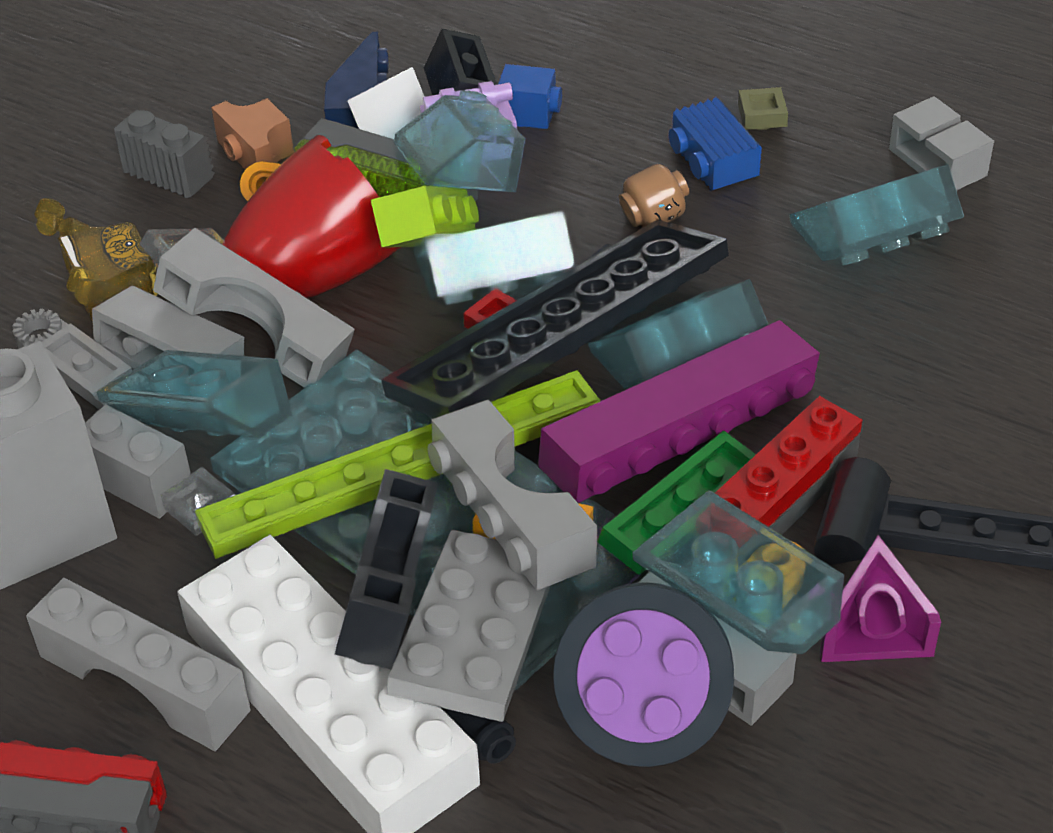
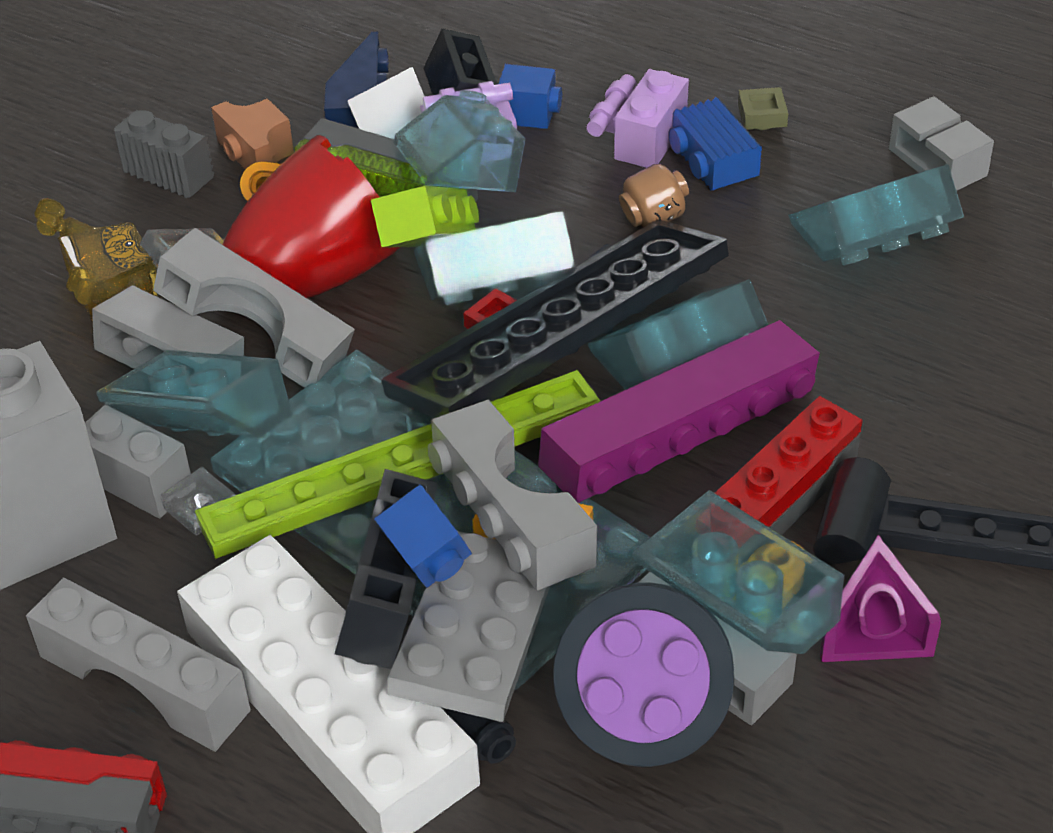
light grey plate [13,309,157,422] -> none
green plate [597,431,756,575] -> none
none -> blue brick [374,484,472,588]
none -> lavender brick [587,69,689,168]

